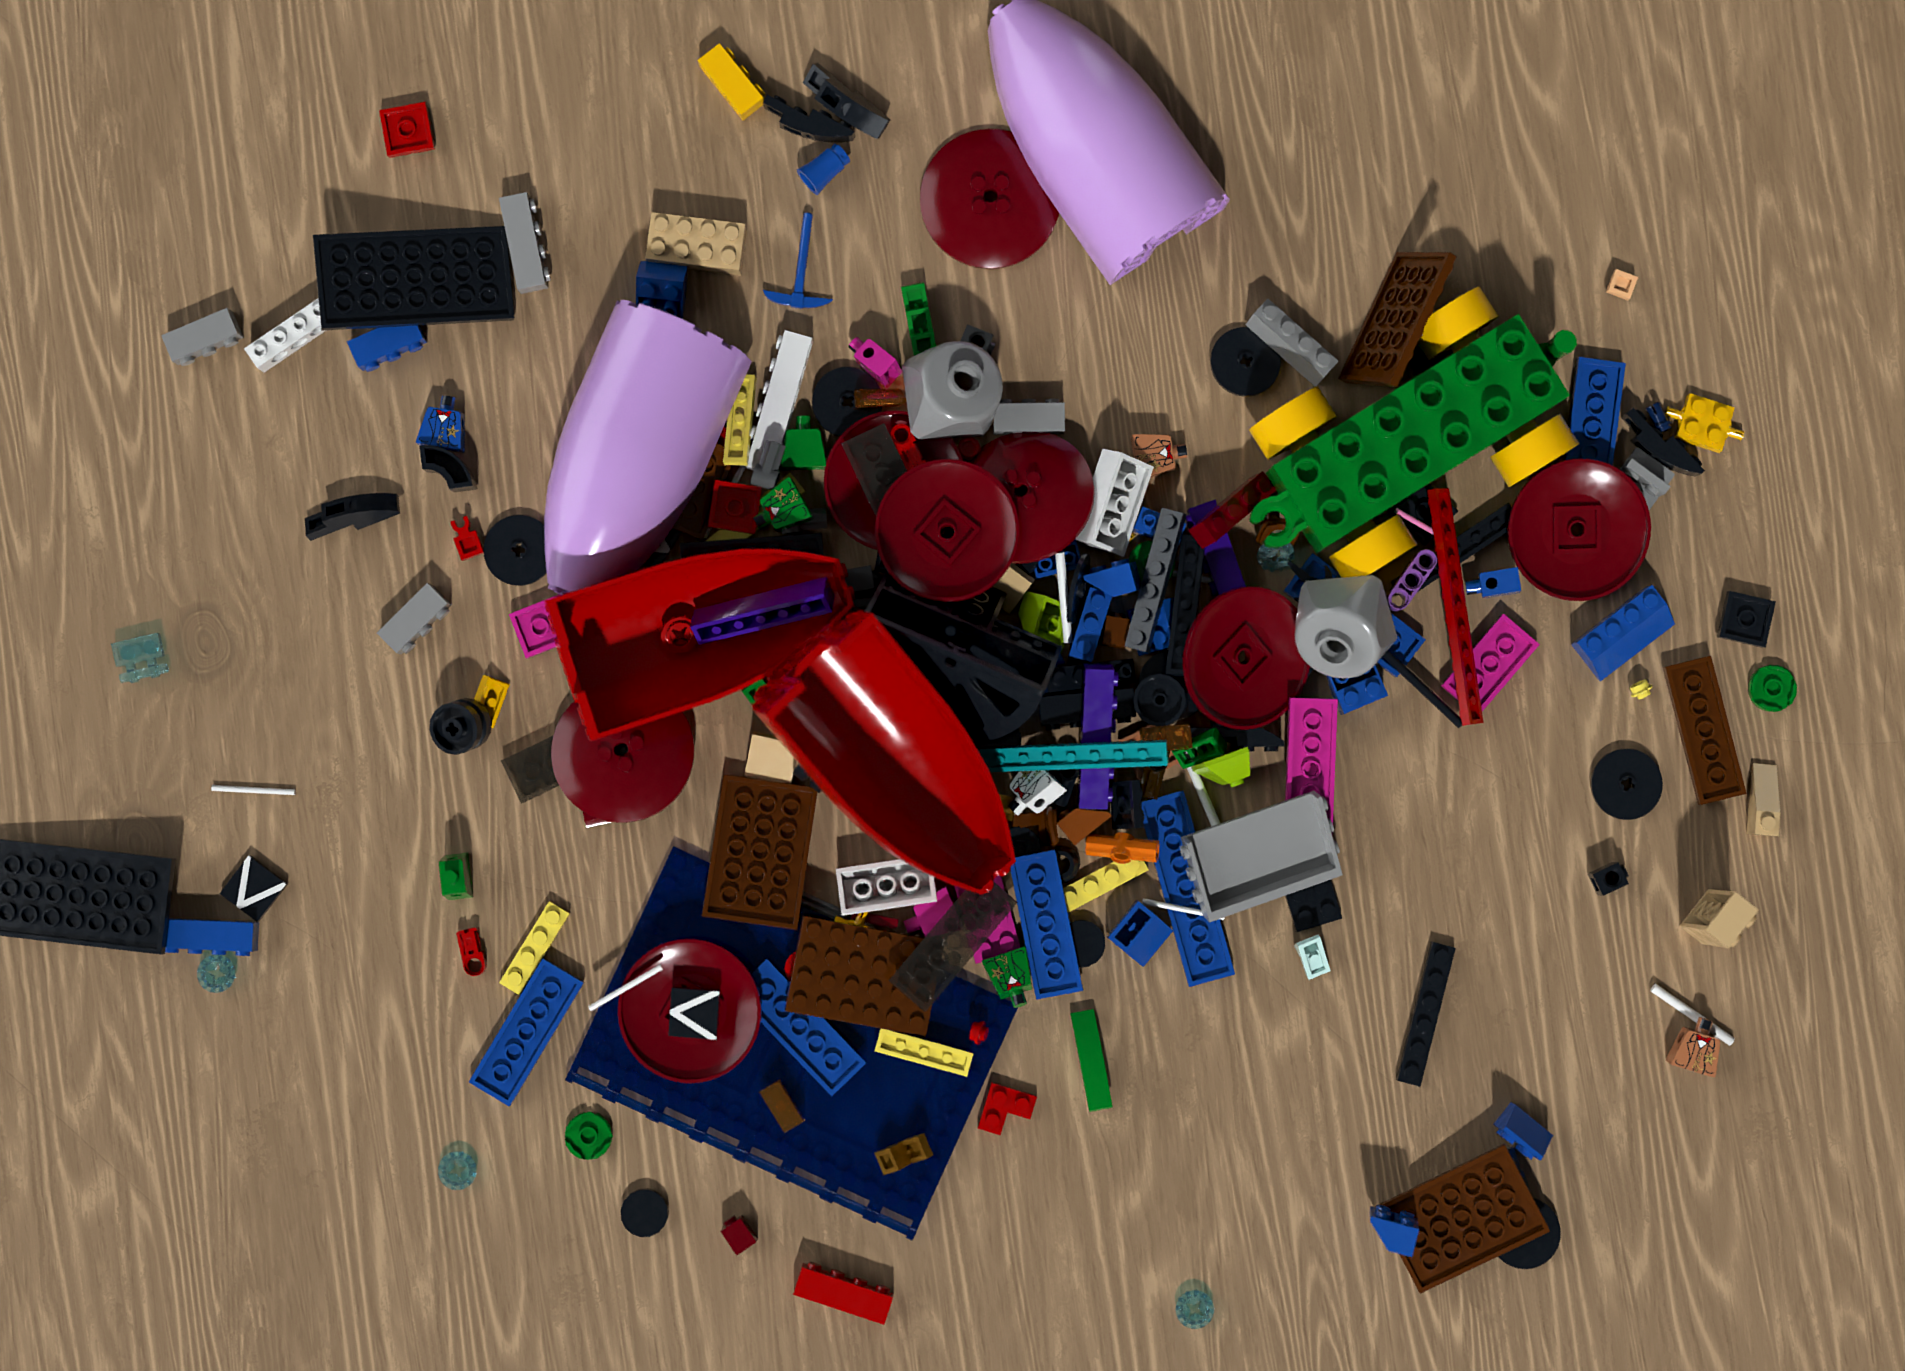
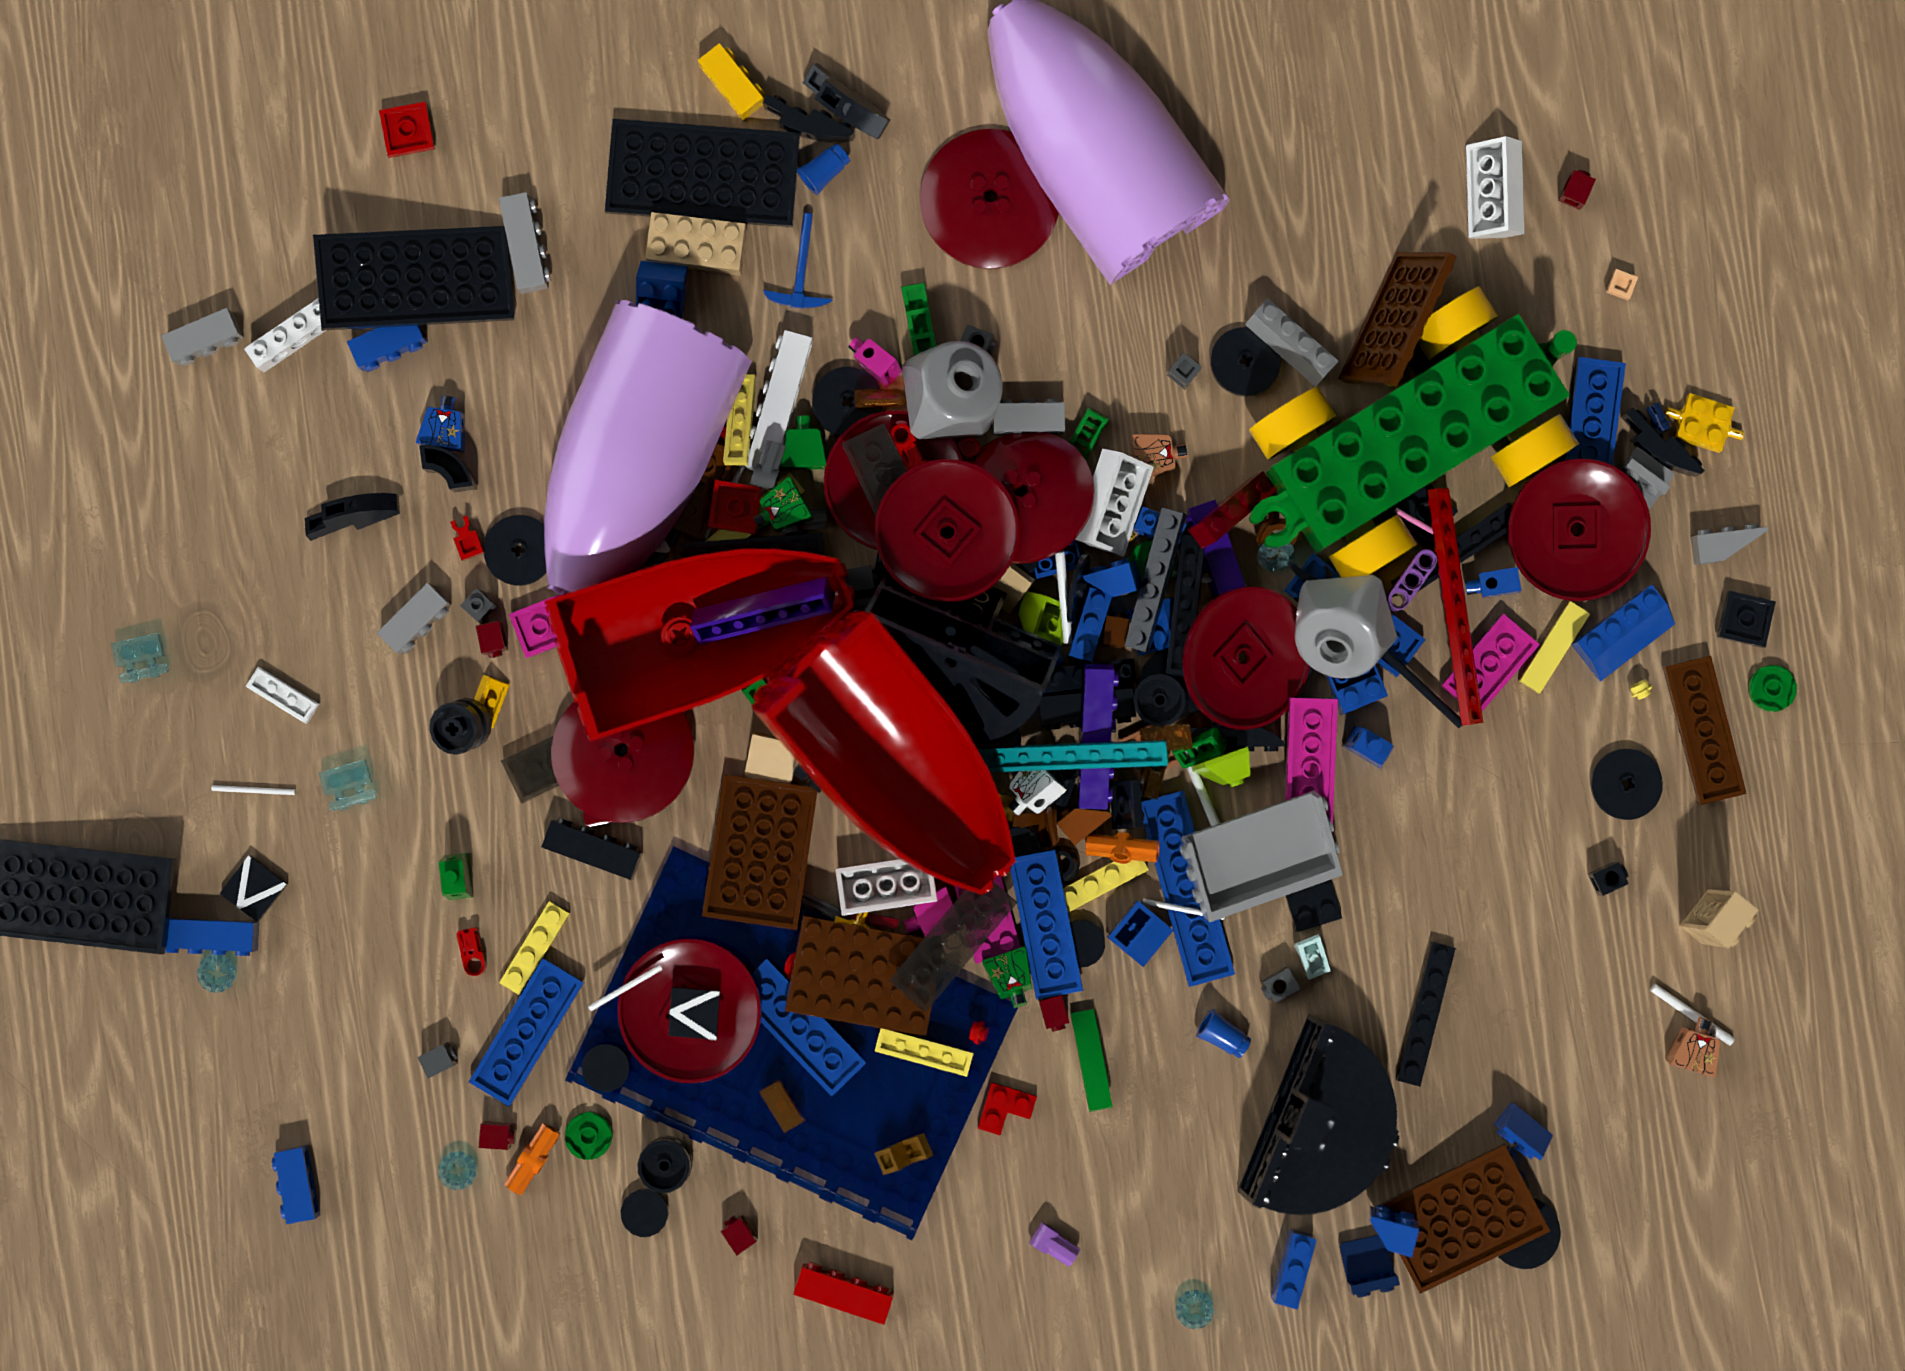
tan slope [1746,763,1780,836] -> none
none -> white tile [245,666,320,724]
none -> blue brick [272,1145,320,1225]
none -> clear light blue plate [318,759,377,812]
none -> dark grey brick [417,1042,458,1078]
none -> dark grey brick [460,588,498,624]
none -> dark red brick [476,621,508,658]
none -> dark red brick [478,1121,516,1150]
none -> orange piece [504,1123,561,1195]
none -> black brick [541,818,643,880]
none -> black tile [582,1043,630,1092]
none -> black plate [605,119,800,228]
none -> black wheel [637,1136,693,1193]
none -> medium lavender piece [1029,1222,1080,1267]
none -> dark red brick [1038,995,1069,1032]
none -> green slope [1069,407,1109,460]
none -> dark grey brick [1167,353,1202,390]
none -> blue plant [1196,1009,1251,1058]
none -> black piece [1238,1015,1399,1215]
none -> dark grey brick [1261,967,1300,1003]
none -> blue brick [1271,1229,1317,1310]
none -> dark blue bracket [1339,1235,1400,1297]
none -> blue torso [1343,726,1394,769]
none -> white slope [1466,136,1524,239]
none -> light yellow tile [1519,601,1590,694]
none -> dark red brick [1558,170,1596,210]
none -> light grey slope [1690,524,1768,565]

